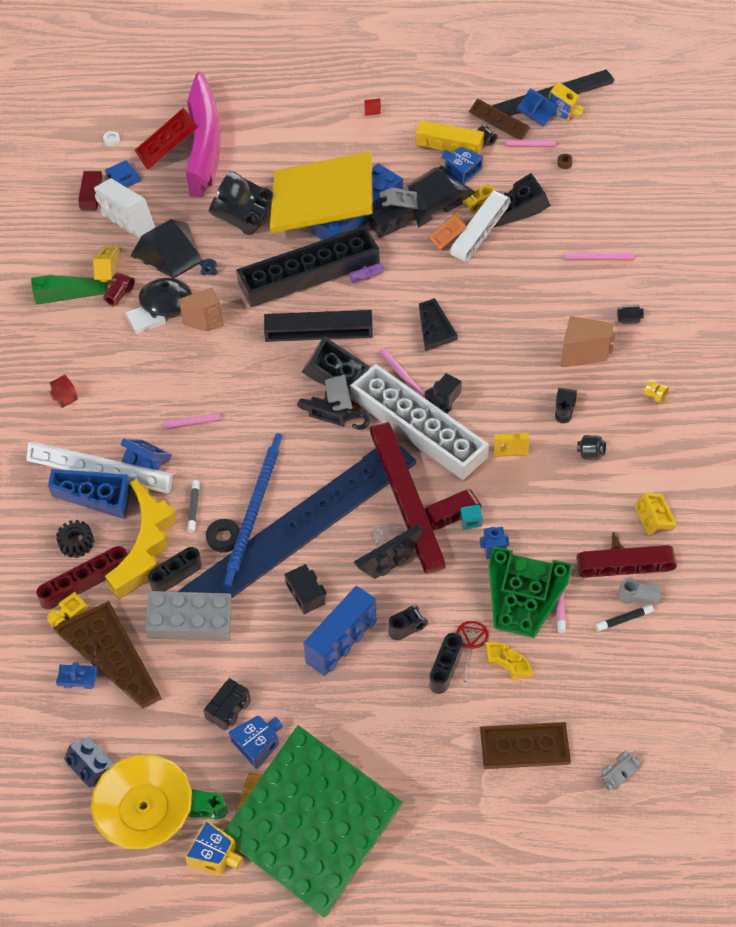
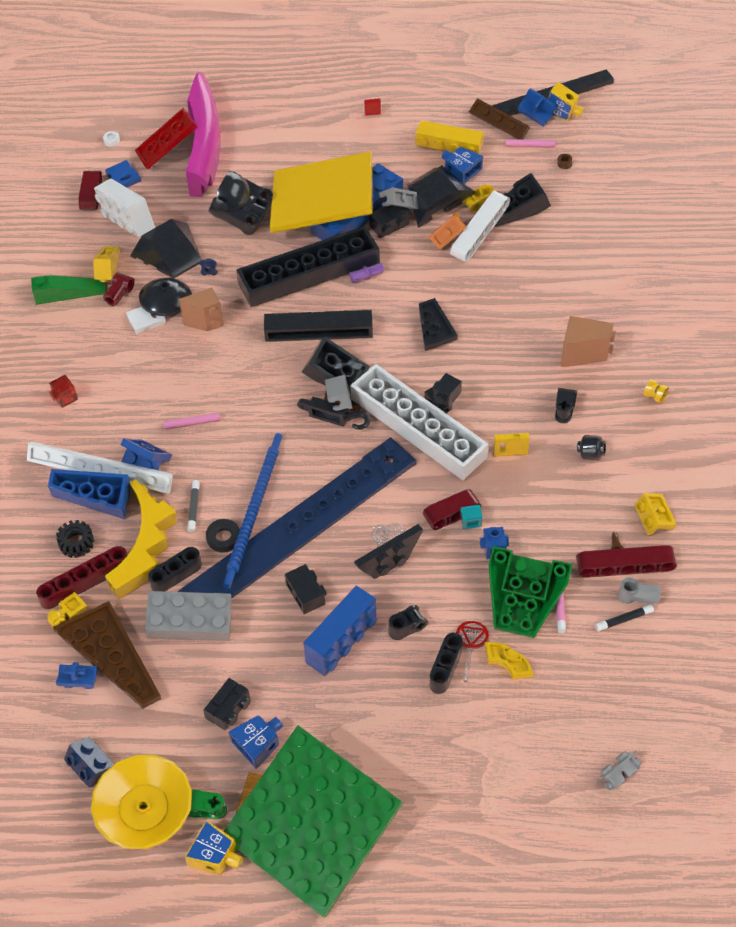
dark red beam [370,422,446,574] -> none
bright pink bar [379,348,425,398] -> none
black bush [477,125,498,146] -> none
reddish brown tile [480,722,571,769] -> none
bright pink piece [564,252,634,260] -> none
black brick [617,304,644,324] -> none

